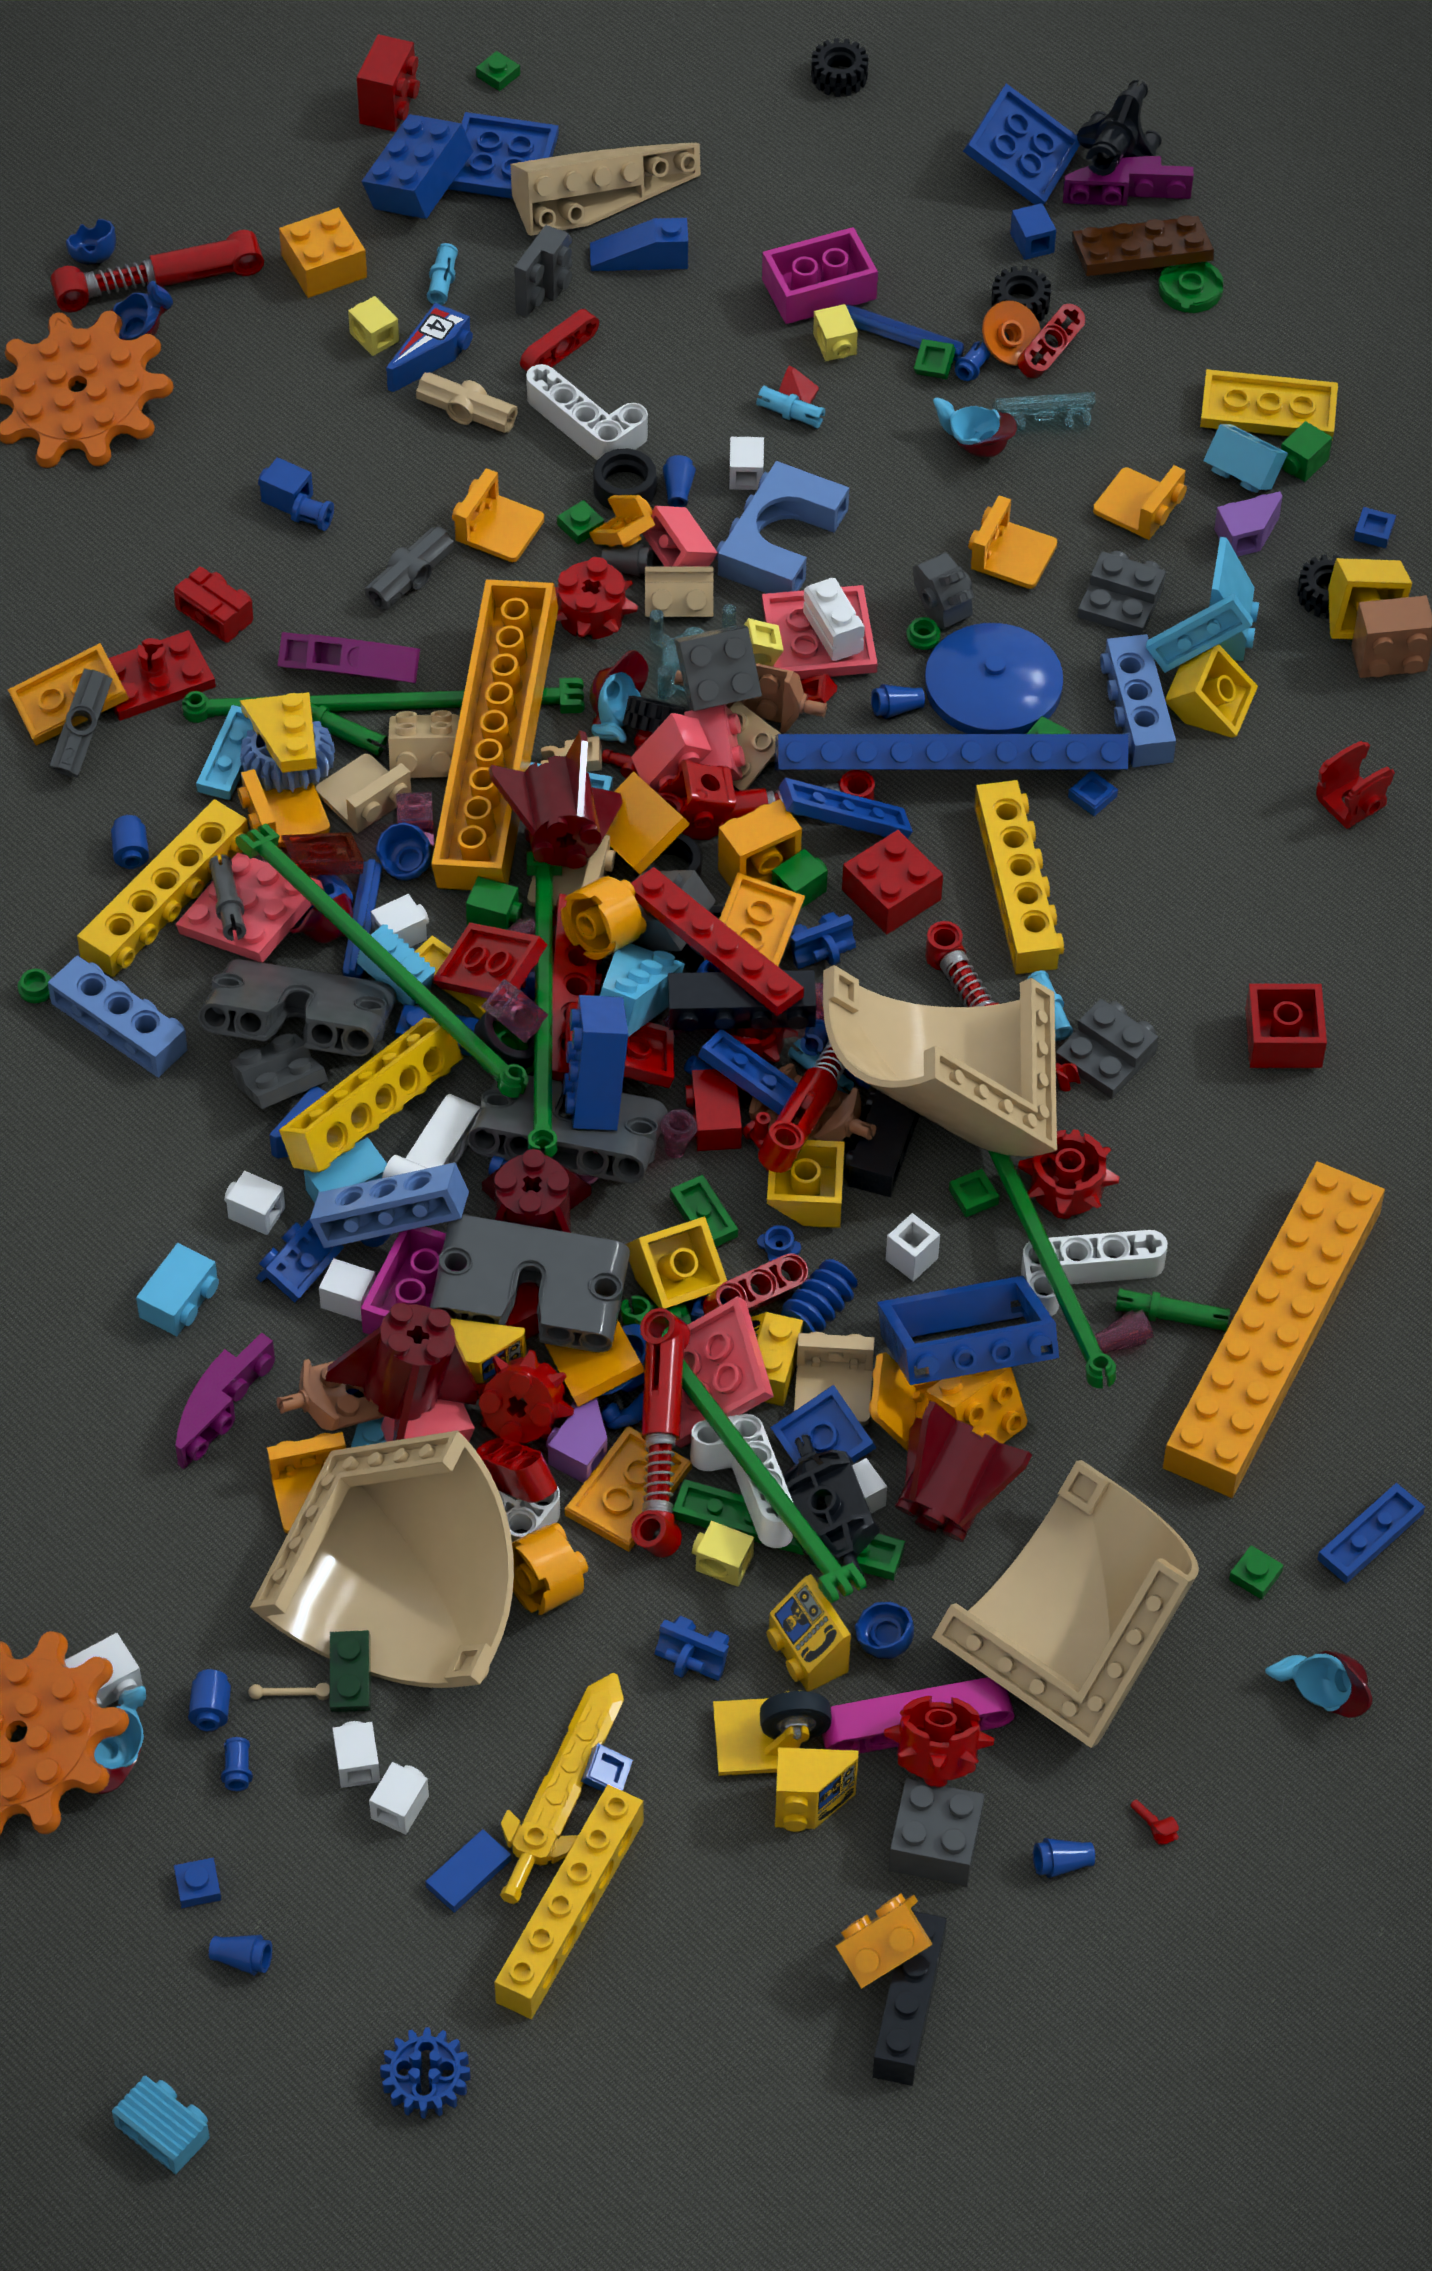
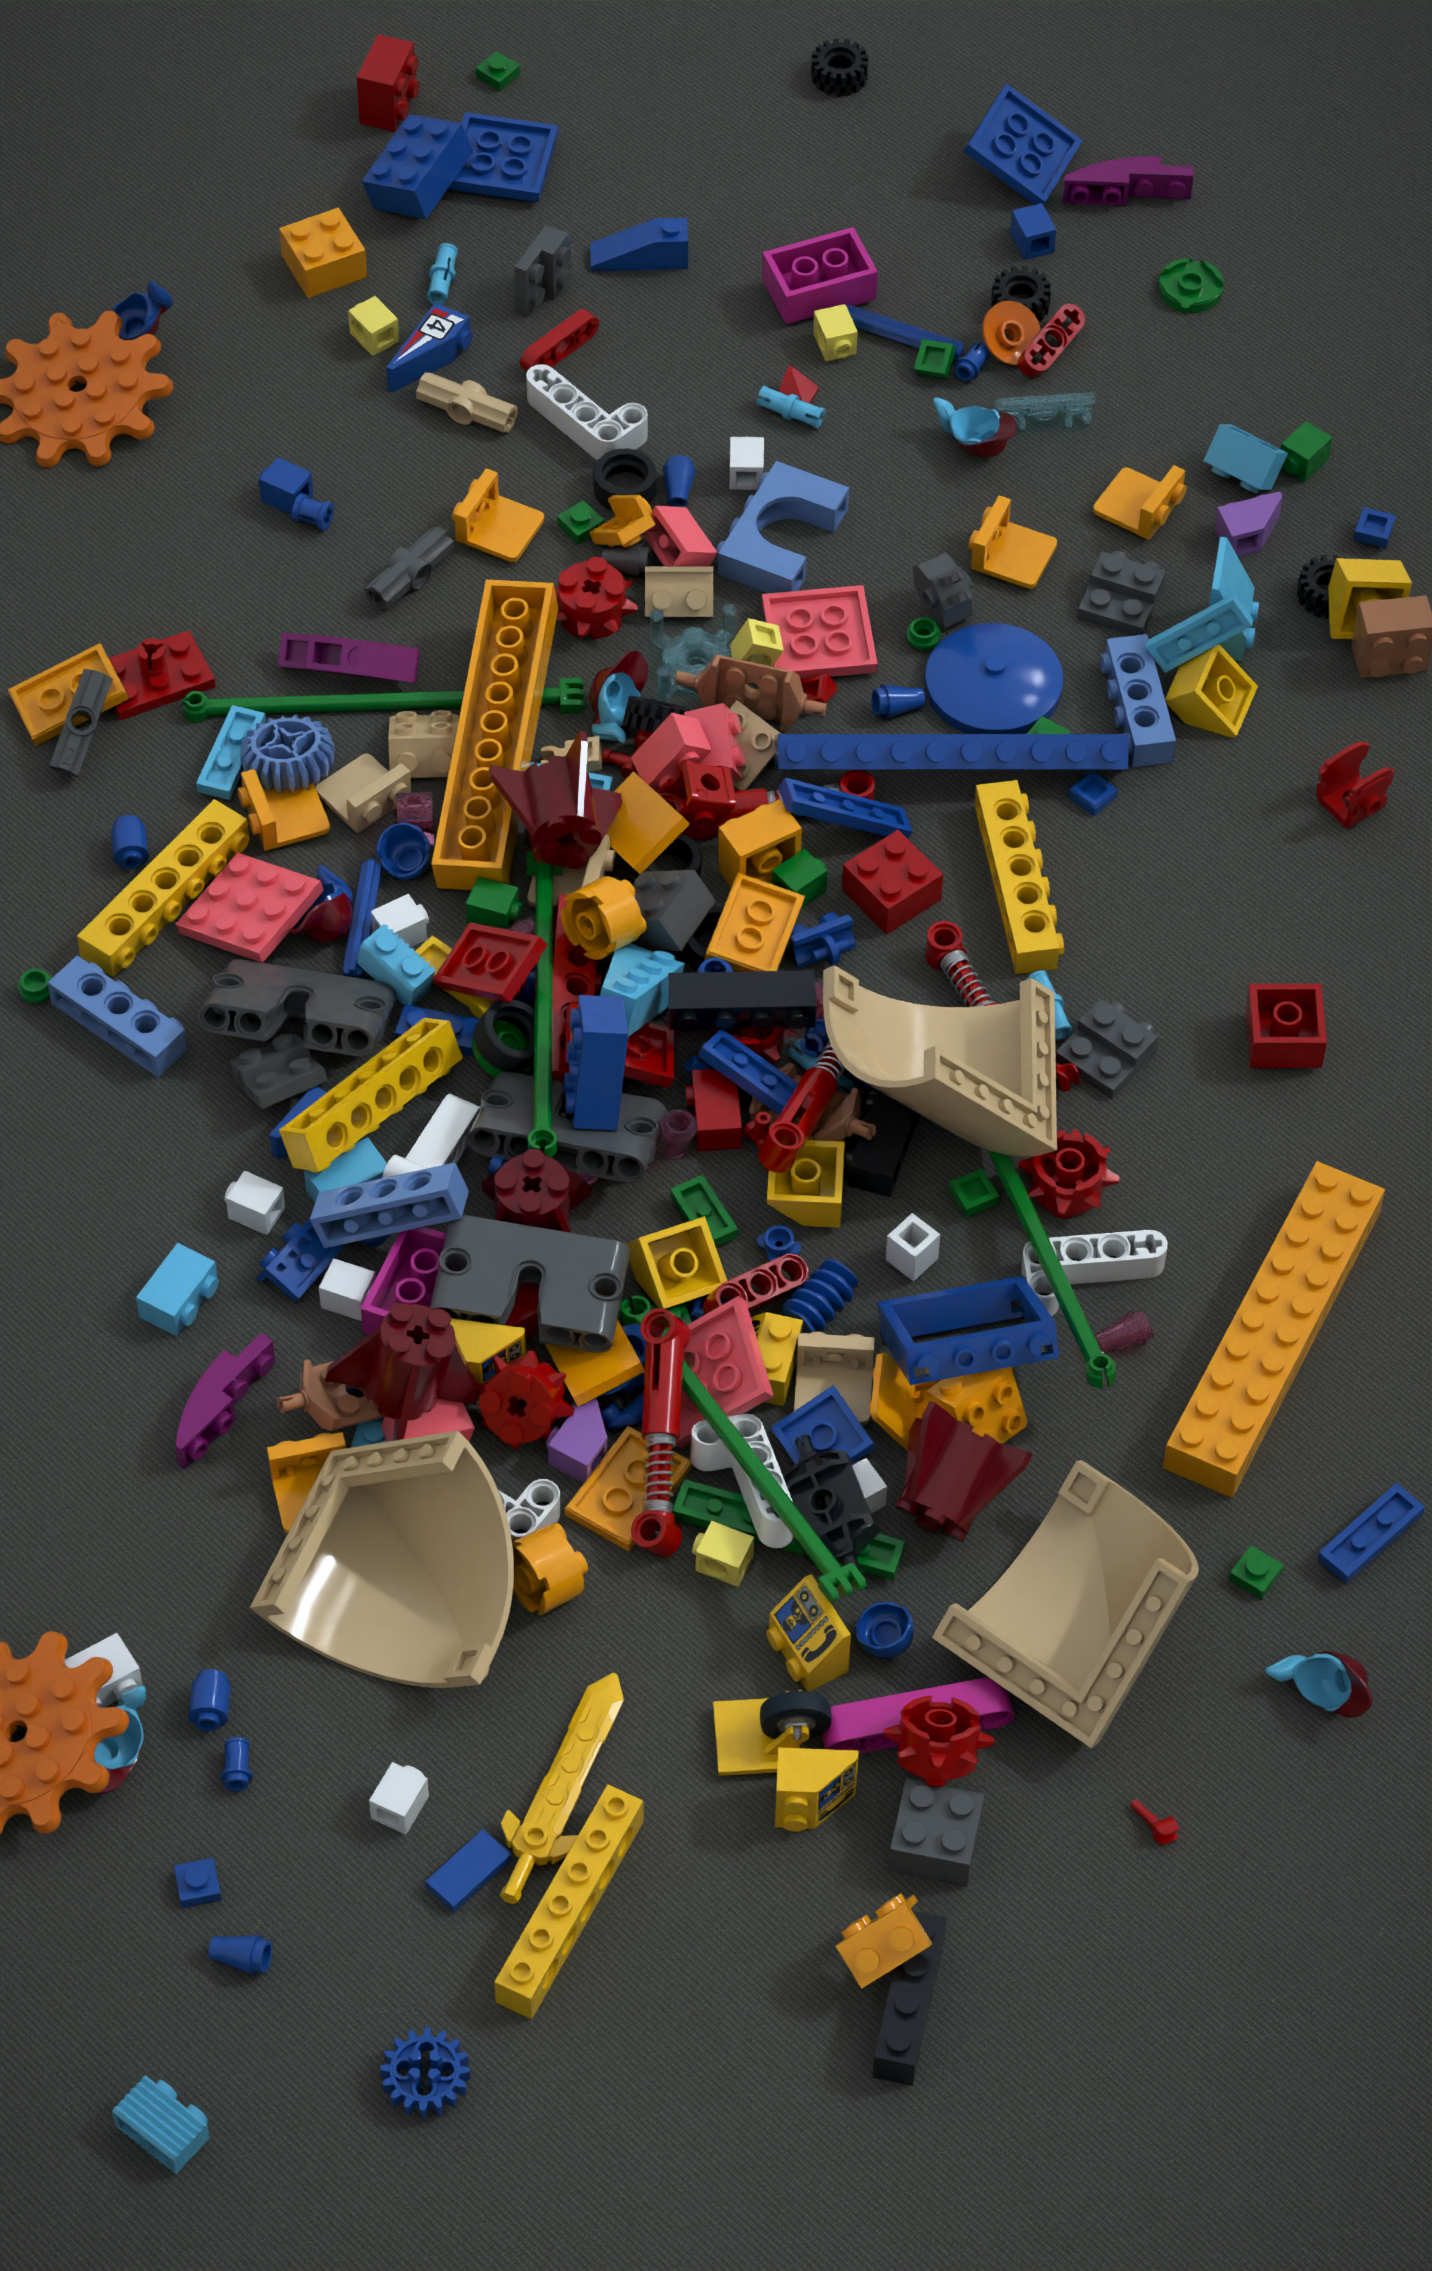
red piece [50,230,264,312] -> none
blue hair [66,219,116,265] -> none
red brick [174,566,254,643] -> none
dark grey pin [209,854,246,941] -> none
green hinge [235,824,529,1098] -> none
yellow wing [240,692,317,773] -> none
tan hinge [248,1683,330,1700] -> none
clear red tile [281,832,364,876] -> none
green pin [311,703,388,757] -> none
dark green plate [330,1630,371,1712] -> none
white brick [333,1721,380,1788] -> none
red beam [476,1438,557,1503] -> none
clear pink brick [481,979,548,1043] -> none
tan wedge [510,142,701,236] -> none
tile [581,1743,633,1792] -> none
red plate [631,867,804,1016] -> none
blue hips [654,1616,729,1681] -> none
dark grey brick [674,624,762,711] -> none
white brick [803,578,865,661] -> none
blue cone [1033,1838,1095,1878] -> none
reddish brown plate [1072,215,1214,276] -> none
black wheel [1077,79,1162,176] -> none
green pin [1115,1288,1230,1332] -> none
yellow plate [1200,369,1338,441] -> none

